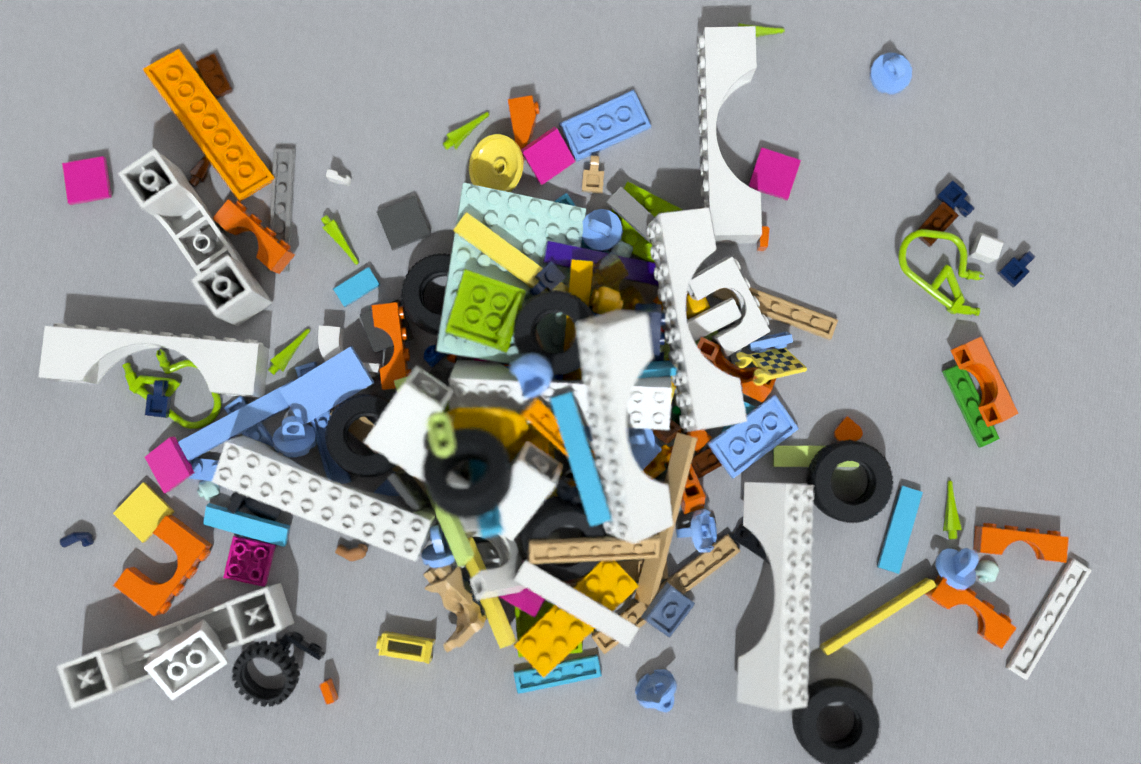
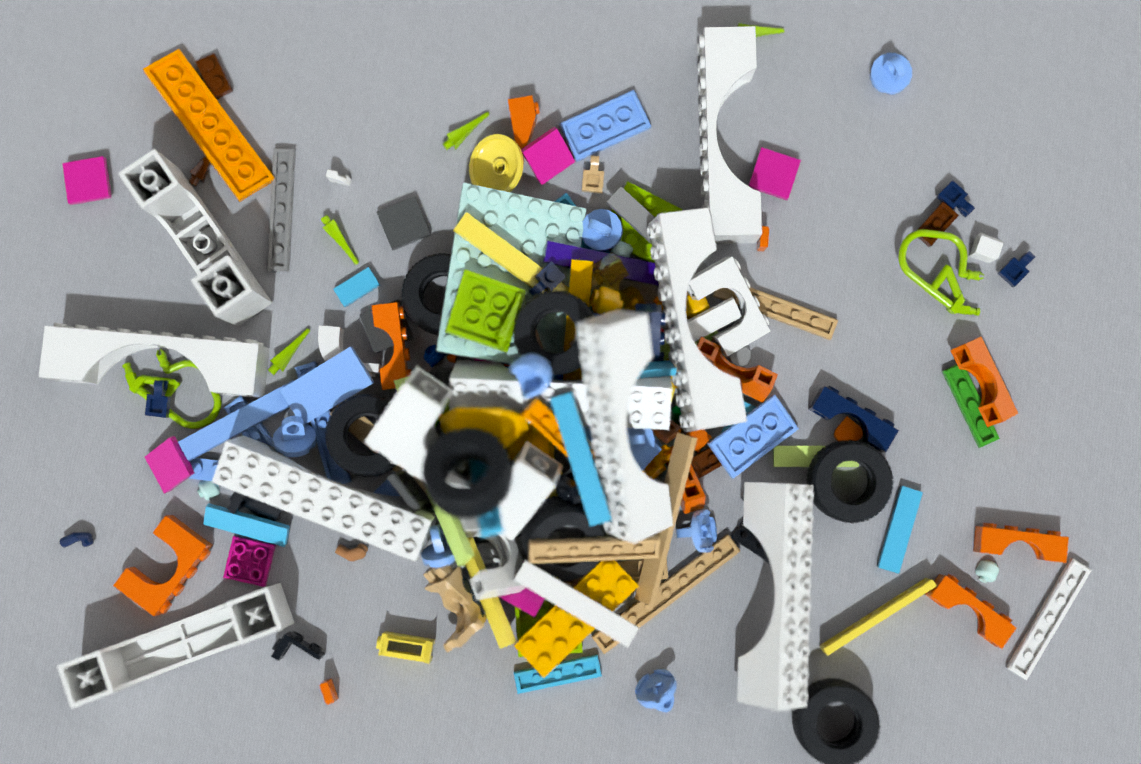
light yellow tile [113,482,175,543] -> none
white slope [145,620,228,699] -> none
orange arch [212,199,295,274] -> none
black tyre [232,641,300,707] -> none
yellowish green plate [427,413,456,456] -> none
sand blue tile [641,582,695,638] -> none
light yellow flag [735,348,807,386] -> none
light blue plate [747,331,793,353] -> none
light blue tile [936,548,978,590] -> none
lime piece [943,480,962,539] -> none
none -> dark blue arch [808,386,899,453]

